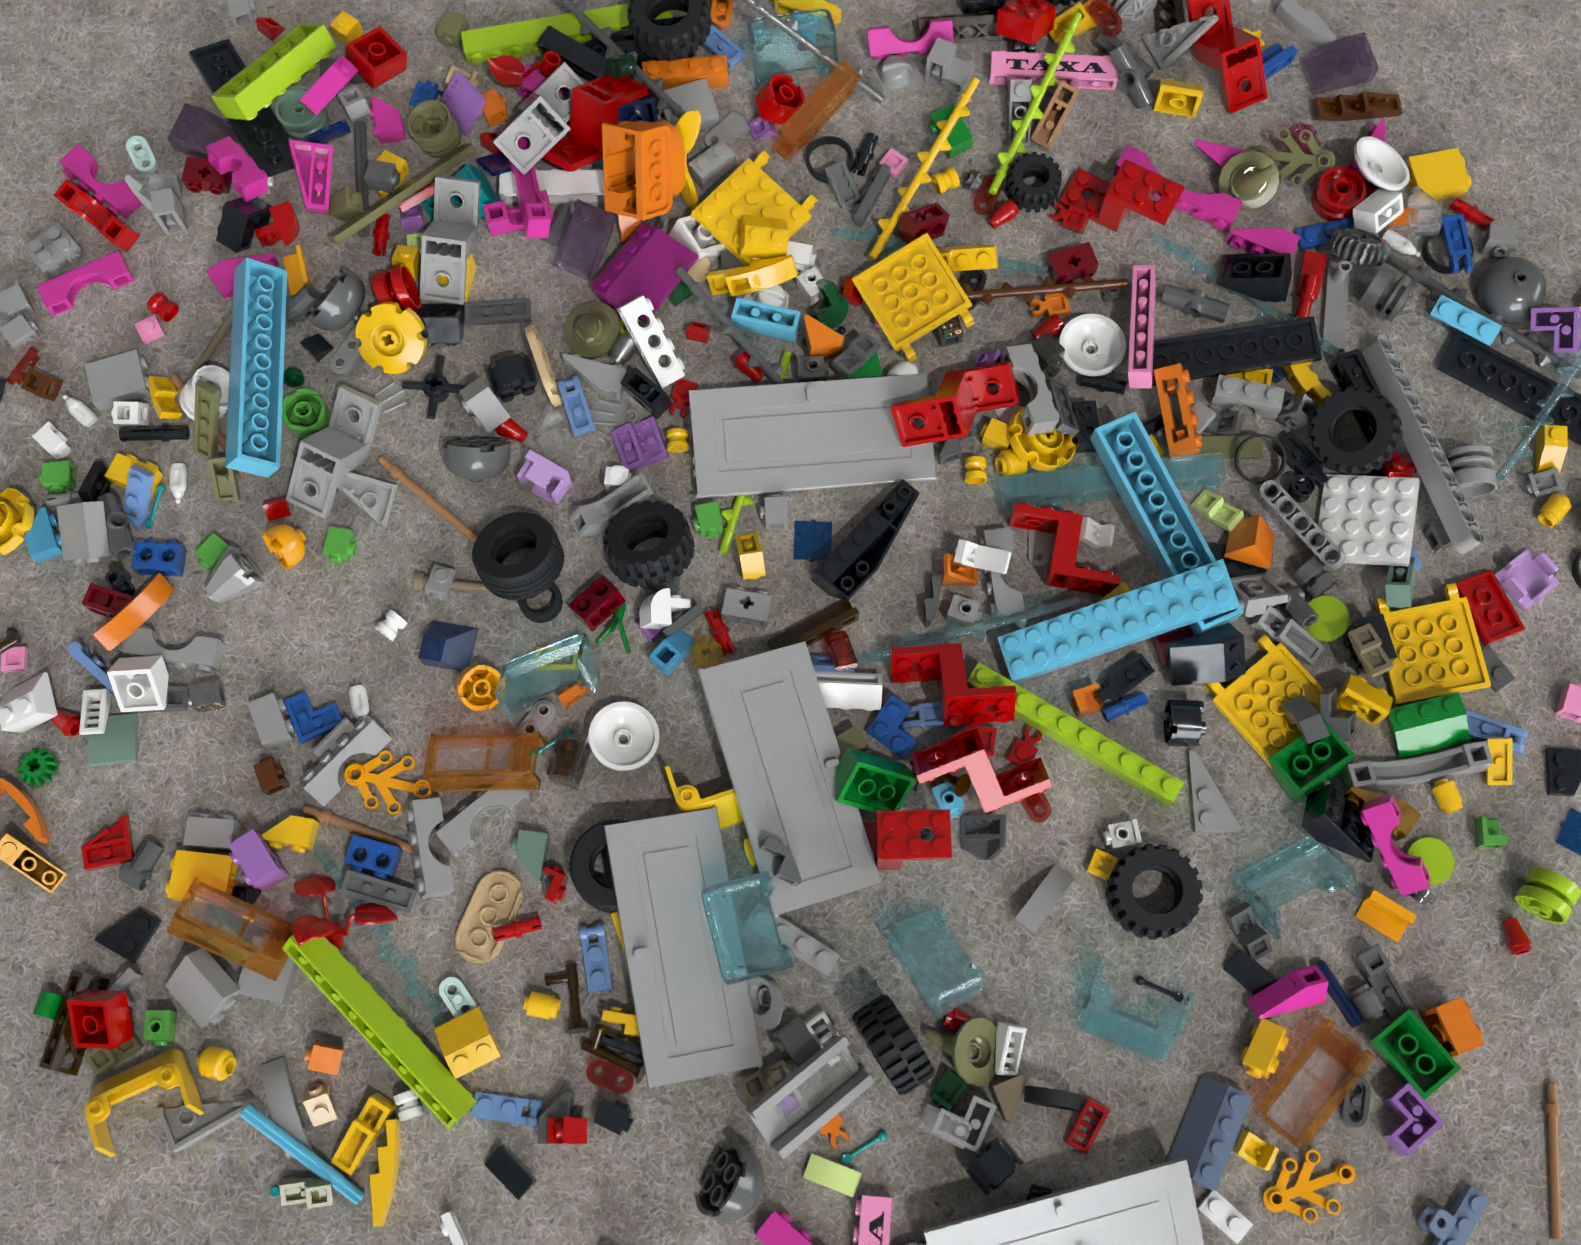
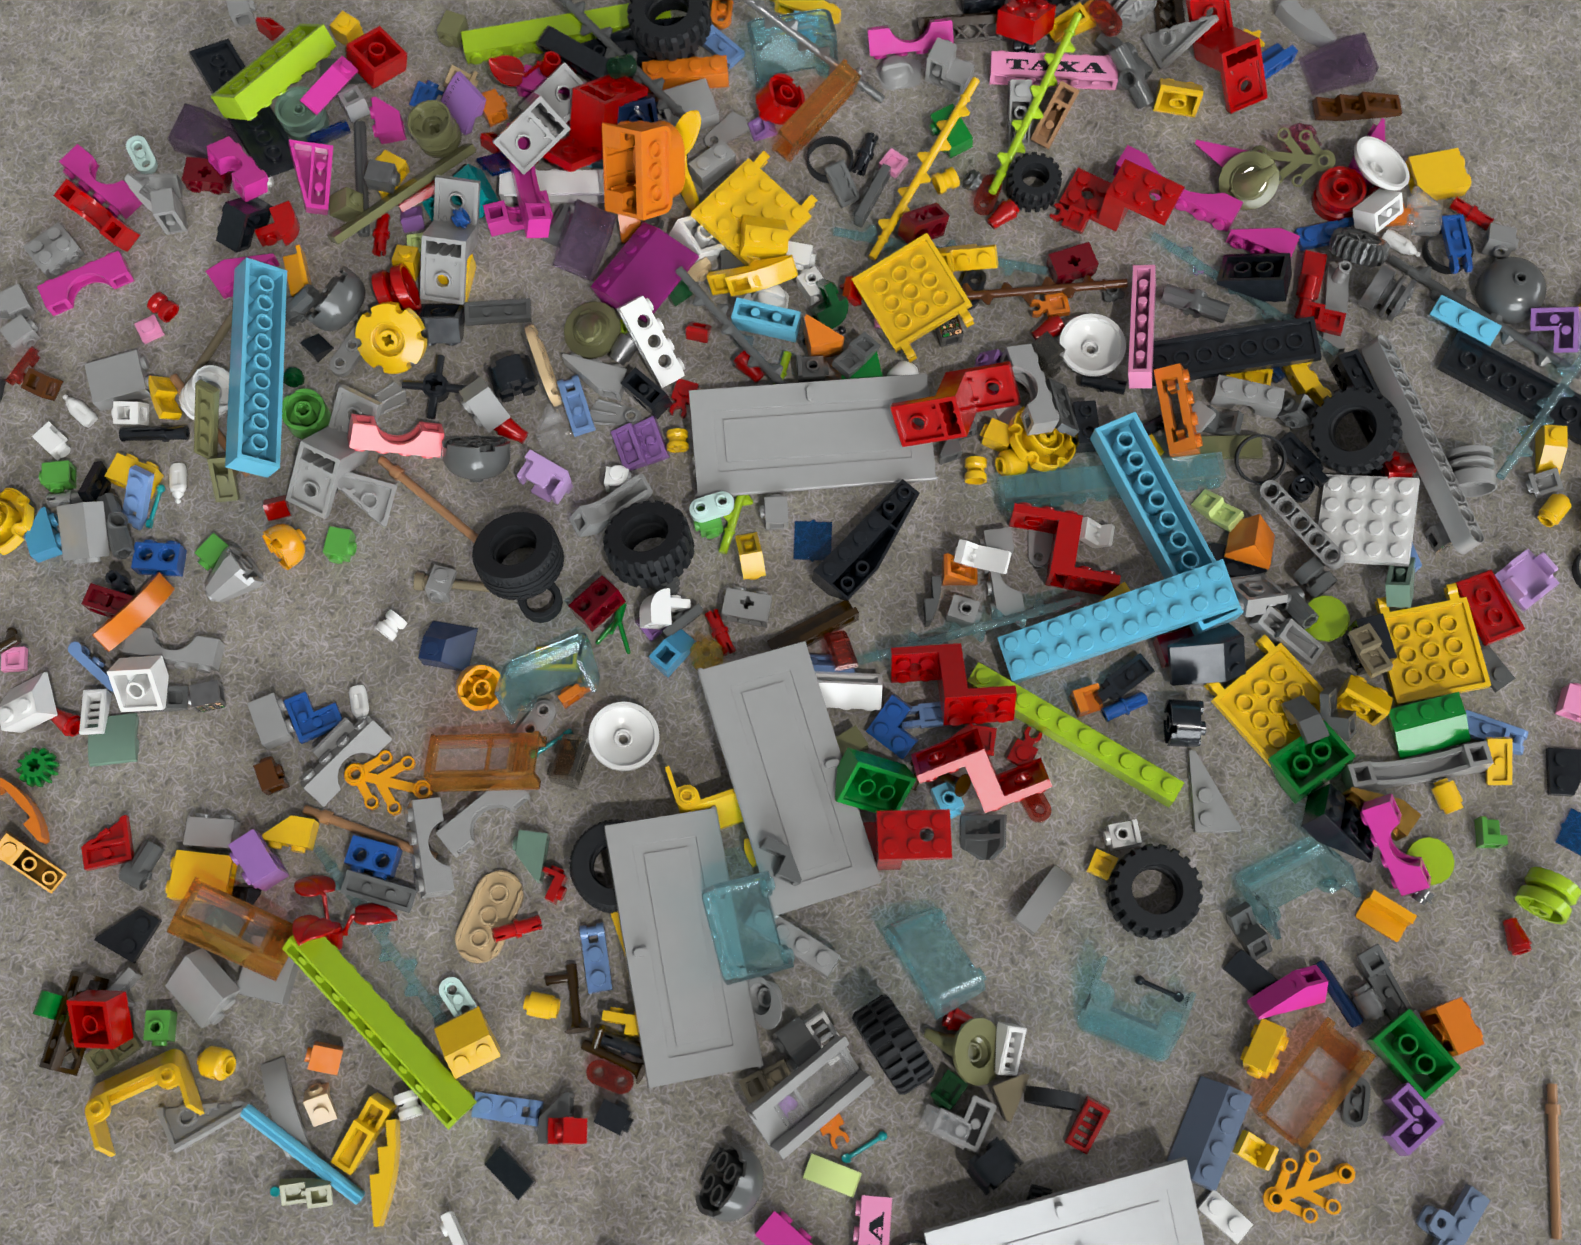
none -> arch [347,414,445,459]
none -> blue plate [451,207,471,229]
none -> light aqua plate [689,491,734,523]
none -> red slope [1299,300,1346,336]

